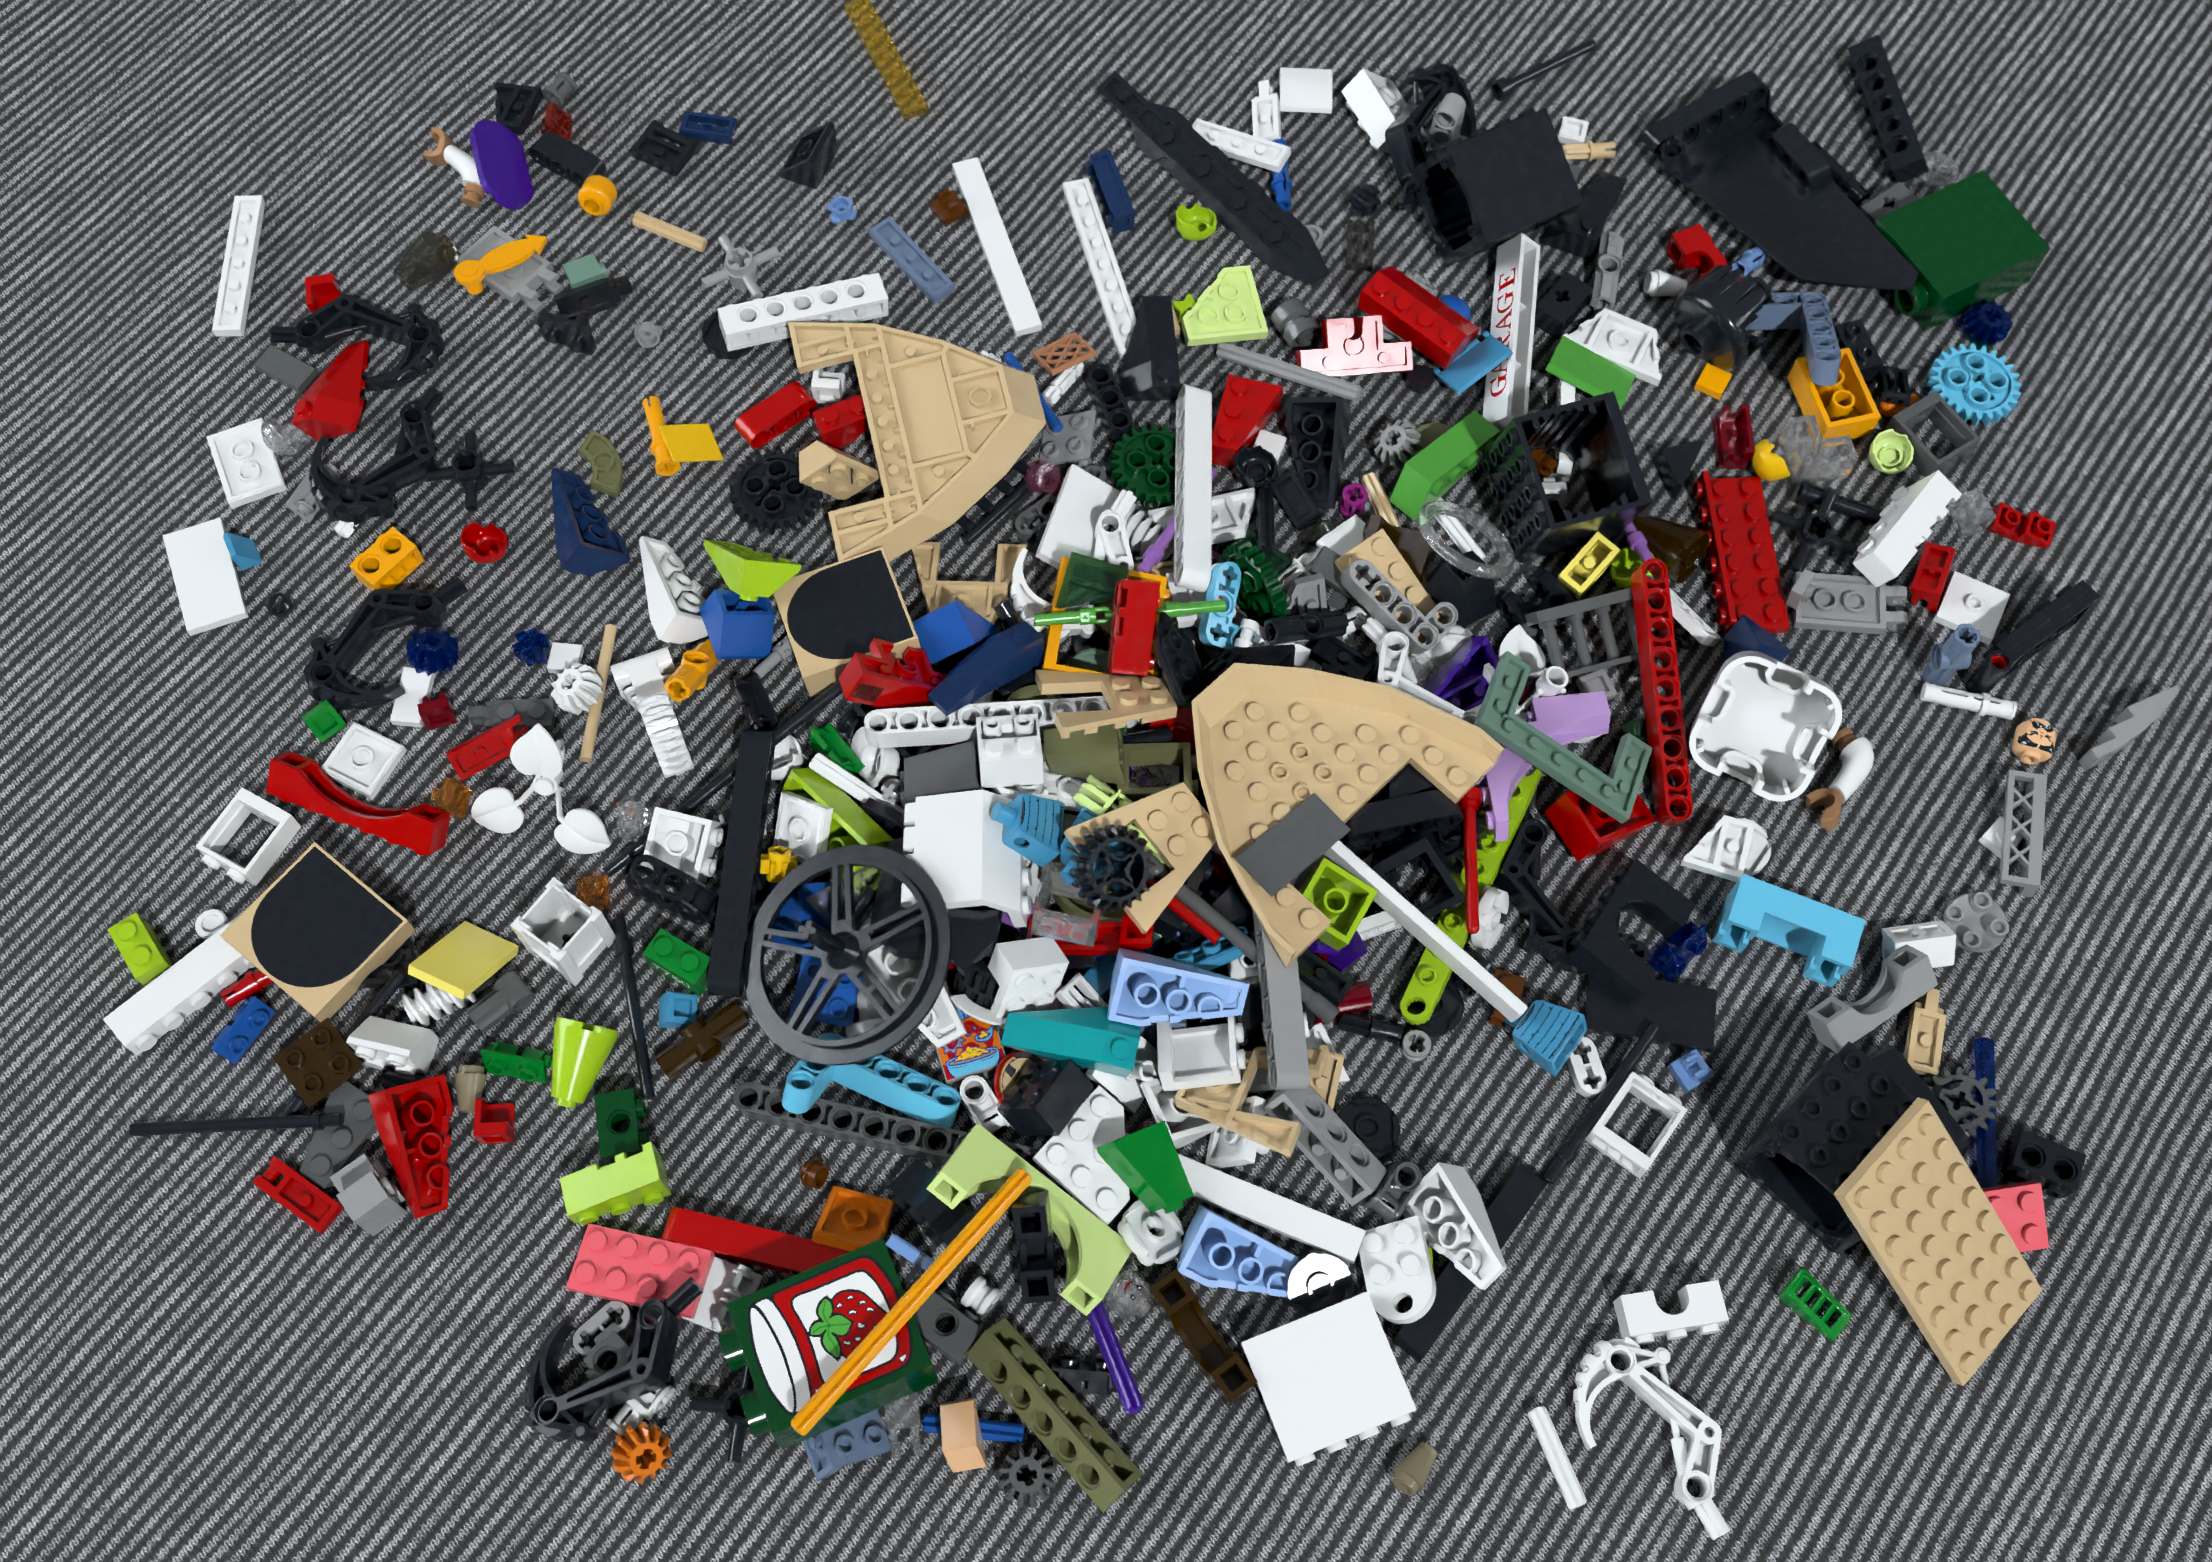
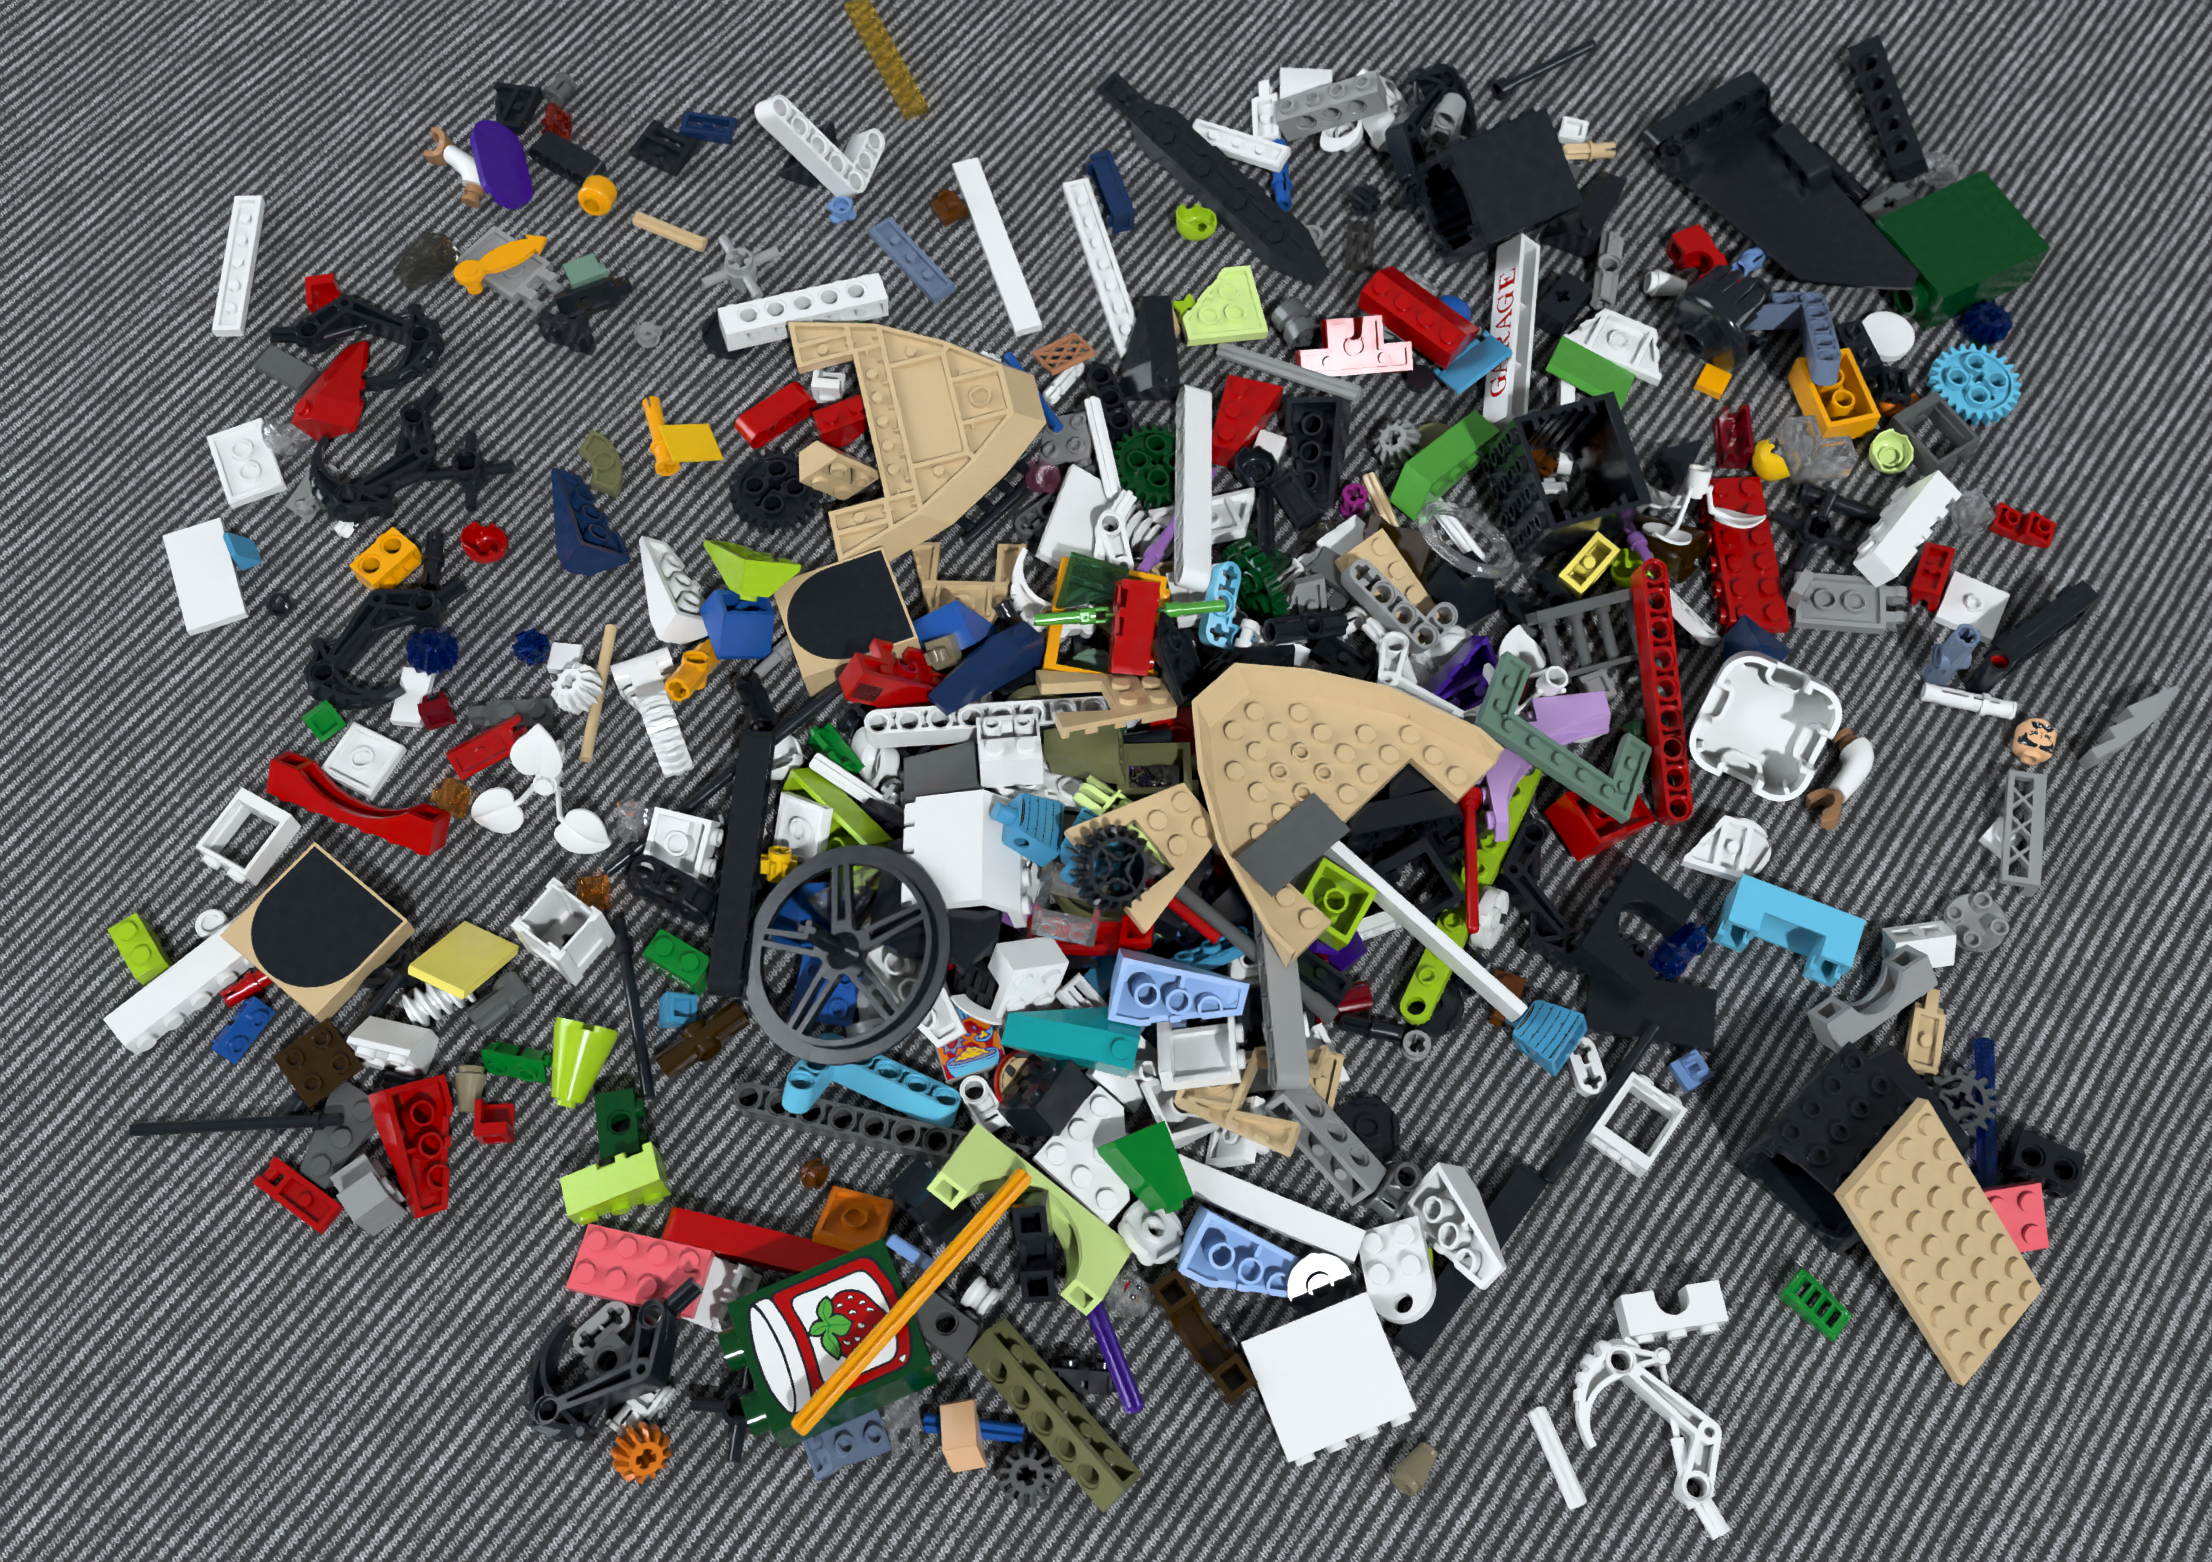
none -> black pin [420,531,445,591]
none -> white beam [755,95,885,198]
none -> dark tan tile [924,633,964,671]
none -> white axle [1084,396,1122,501]
none -> light grey brick [1275,70,1388,142]
none -> white piece [1320,119,1364,152]
none -> white plant [1642,464,1766,545]
none -> white tile [1862,311,1915,362]

